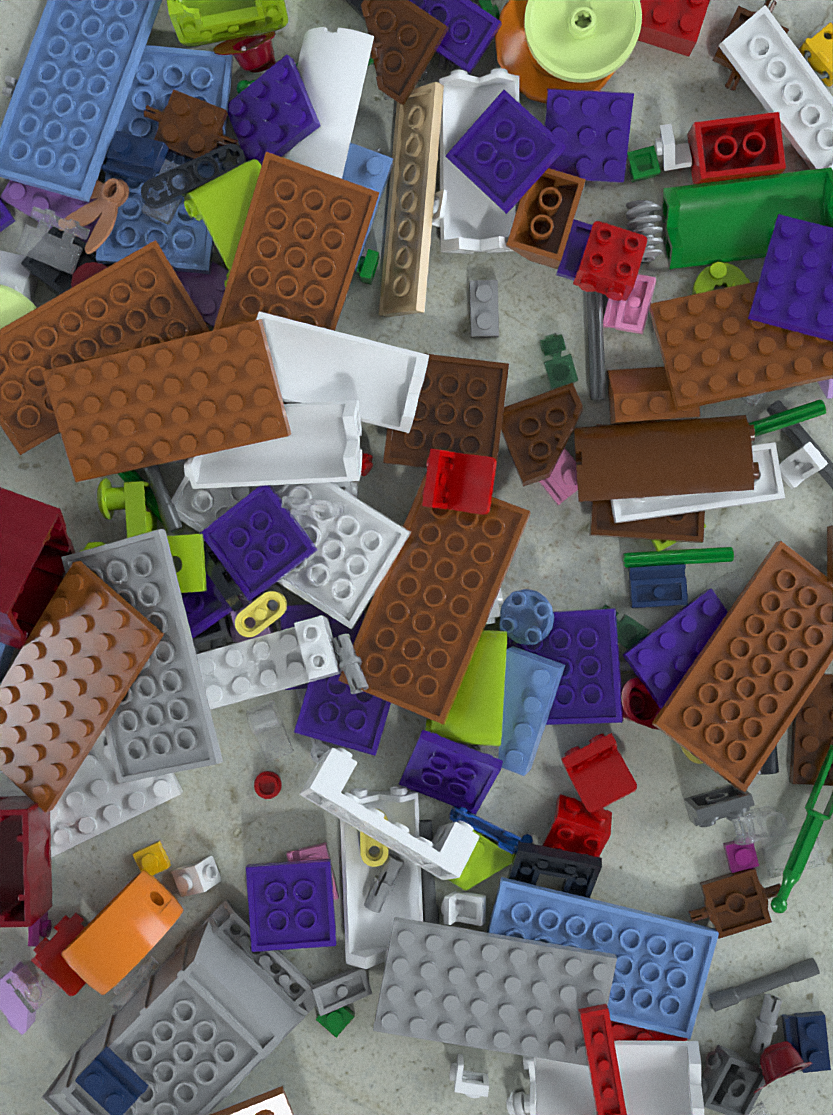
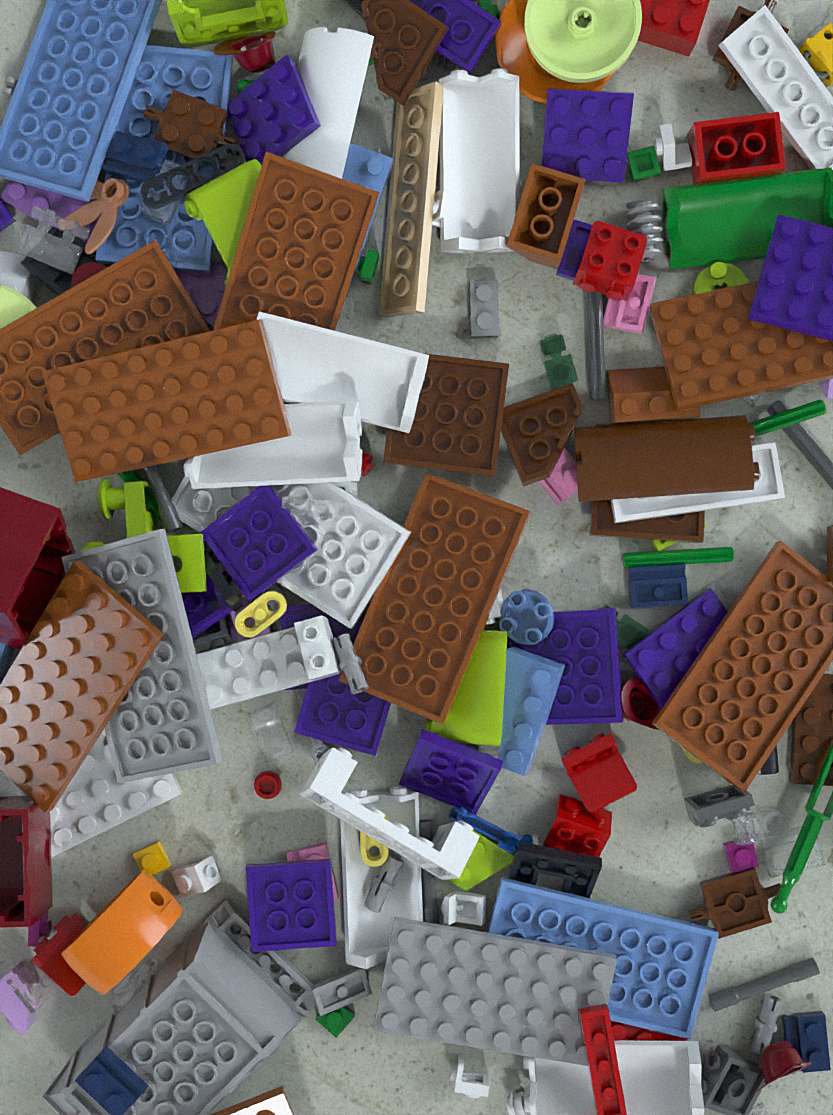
red bracket [422,449,497,515] -> none
dark purple plate [445,90,566,214] -> none
white bracket [779,442,828,489] -> none

